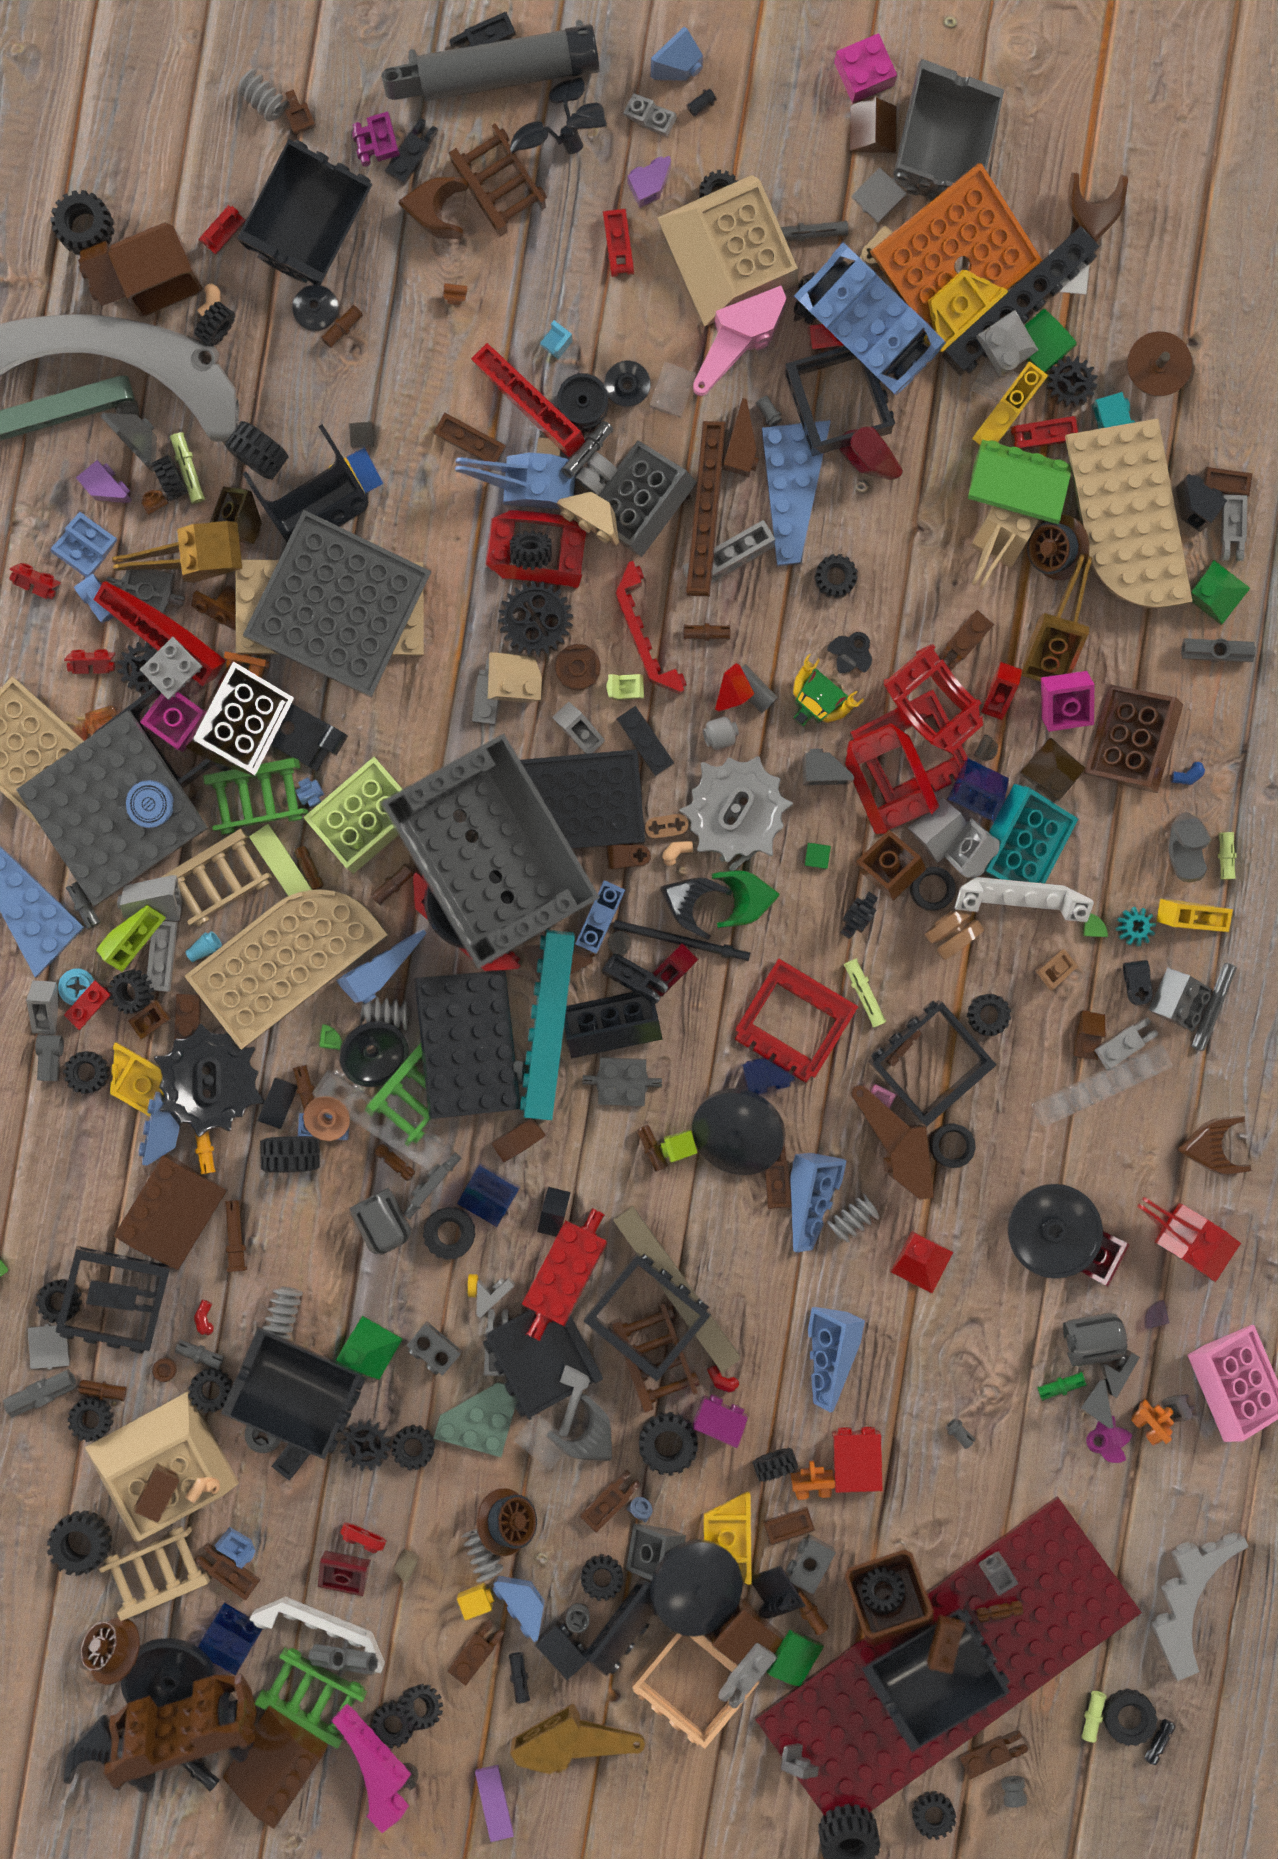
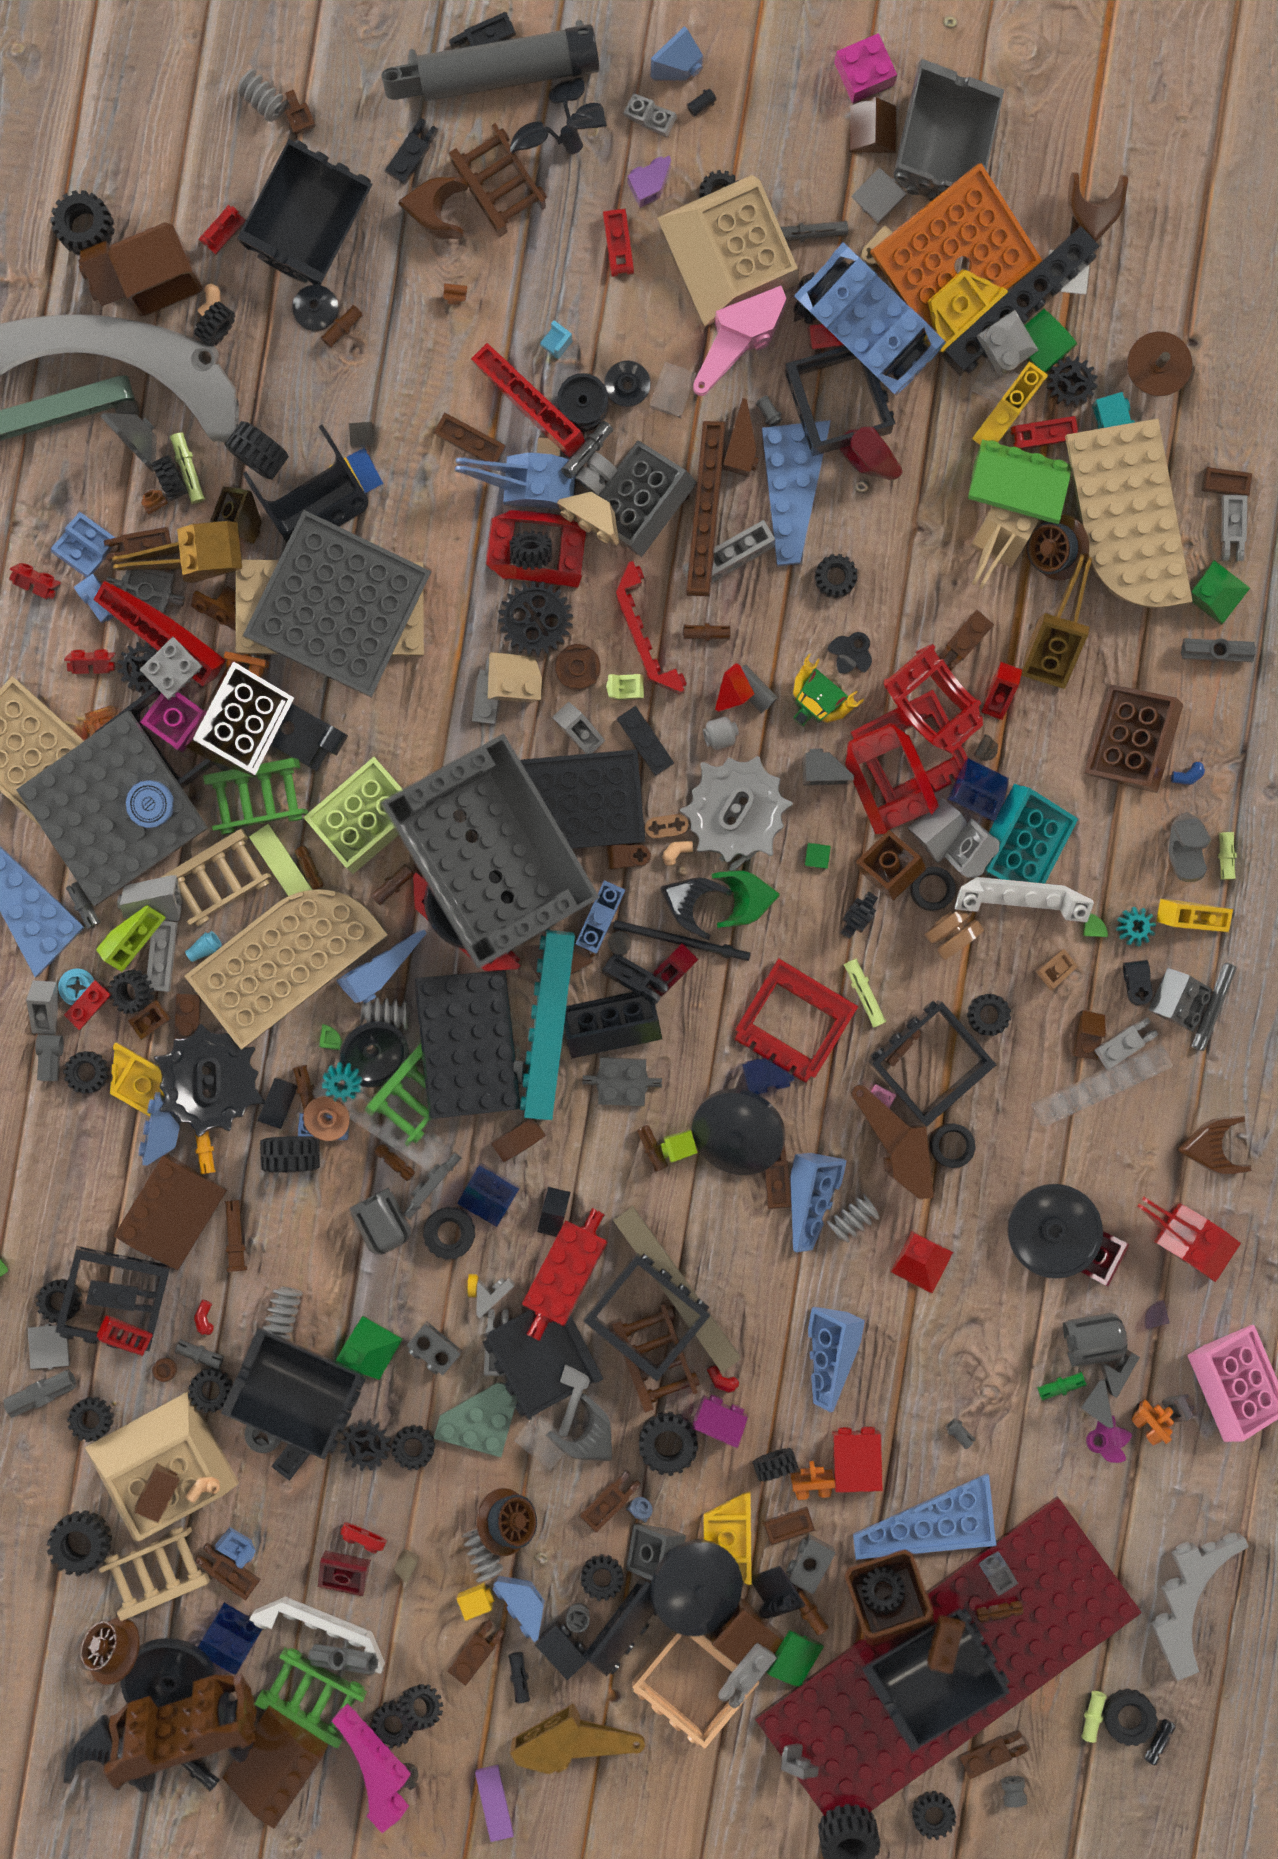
medium lavender slope [76,460,132,503] -> none
reddish brown axle [78,1380,127,1402] -> none
medium blue gear [295,777,324,807] -> none
magenta plate [352,111,400,167] -> none
dark brown slope [1019,737,1085,803] -> none
dark pink brick [1041,671,1095,732] -> none
black slope [1176,474,1227,532] -> none
none -> red slope [97,1315,153,1356]
none -> reddish brown hinge [103,527,171,561]
none -> teal gear [322,1062,362,1103]
none -> medium blue wing [853,1473,996,1560]

